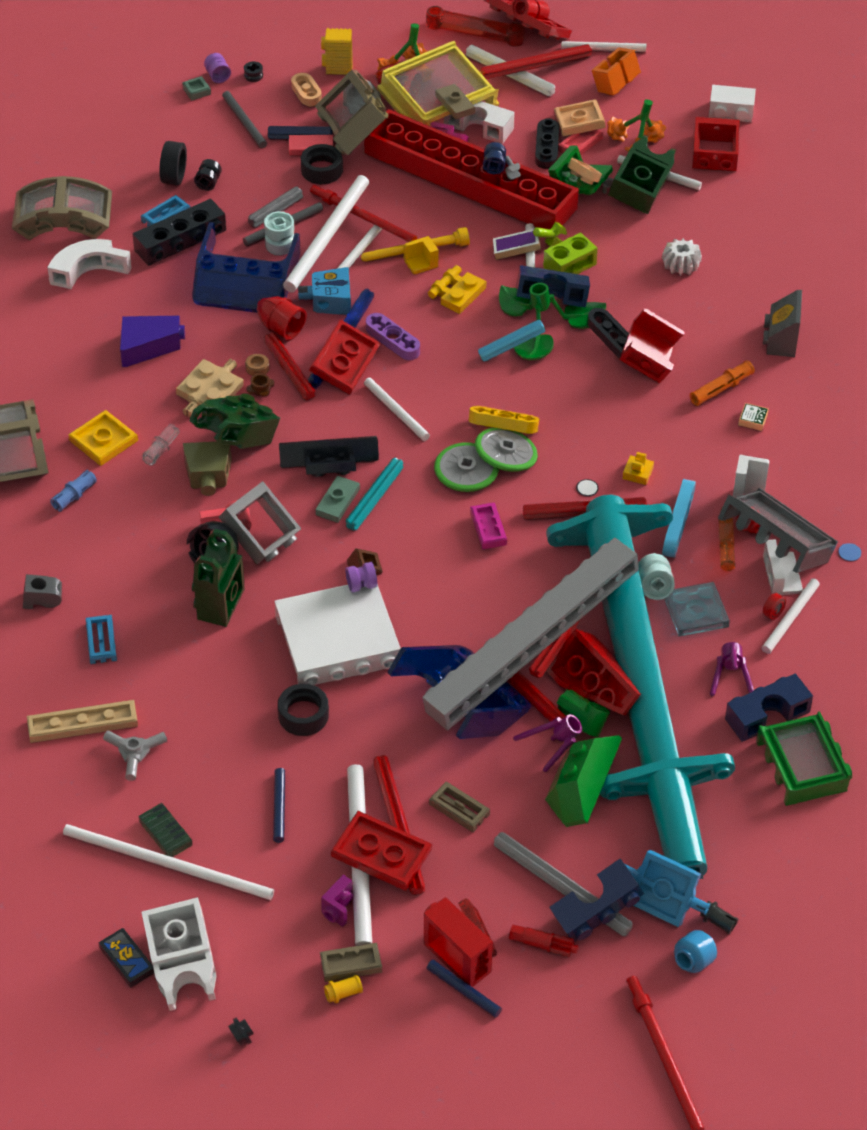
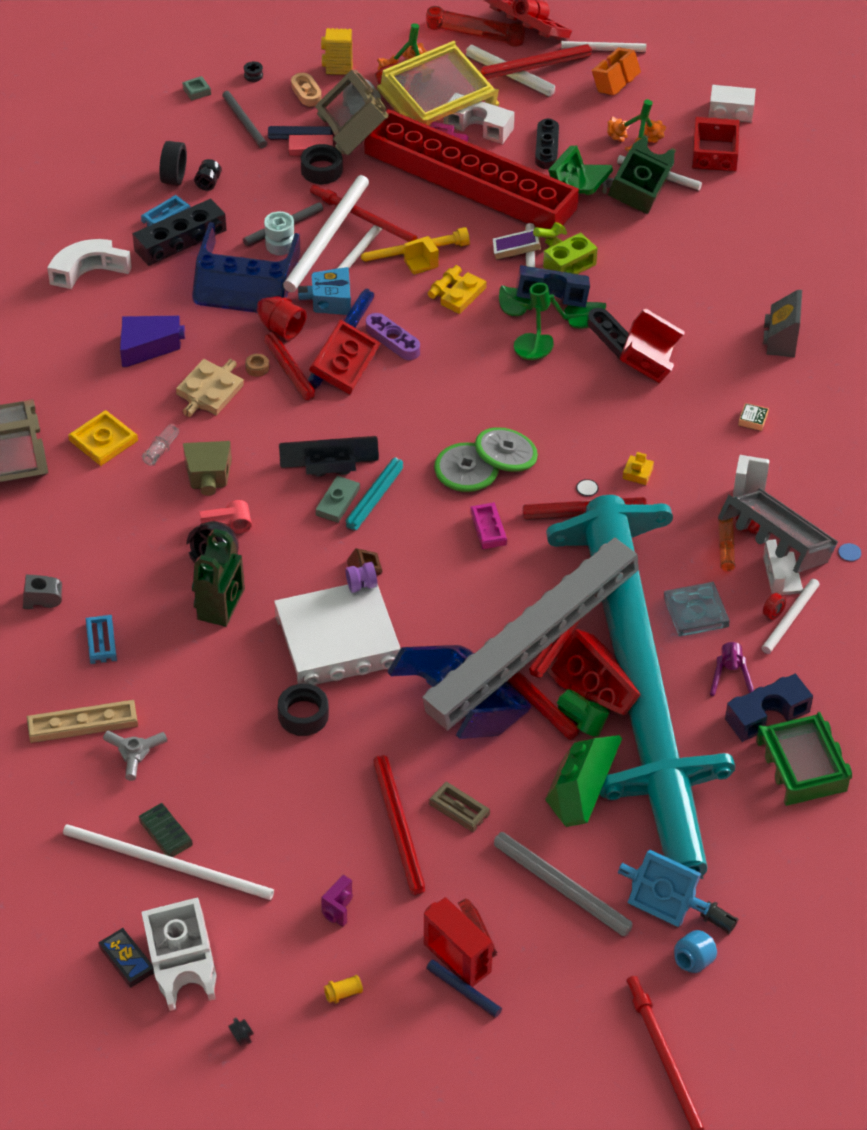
dark tan window [12,176,112,240] -> none
medium blue pin [50,470,97,512] -> none
dark green brick [189,394,280,449] -> none
medium lavender wheel [204,53,231,83] -> none
light grey window [219,481,301,564] -> none
reddish brown plate [247,373,274,397] -> none
flat silver axle [248,186,303,228] -> none
dark blue bar [273,768,285,843] -> none
dark tan plate [320,943,382,982] -> none
red tile [331,811,432,891] -> none
white piece [347,765,372,946] -> none
white bar [364,378,430,441] -> none
dark tan plate [435,84,475,120] -> none
yellow beam [468,406,539,434] -> none
medium azure axle [478,320,545,362] -> none
dark blue wheel [483,142,506,174] -> none
light grey hand [505,156,521,180] -> none
red piece [509,924,579,957] -> none
magenta plant [513,714,582,772] -> none
dark blue arch [549,858,644,942] -> none
light nougat tile [554,100,606,136] -> none
coral tile [558,129,603,155] -> none
light nougat plate [568,158,602,185] -> none
light aqua wheel [638,553,675,600] -> none
white gear [662,238,702,276] -> none
medium azure beam [662,479,696,558] -> none
orange pin [689,360,755,406] -> none

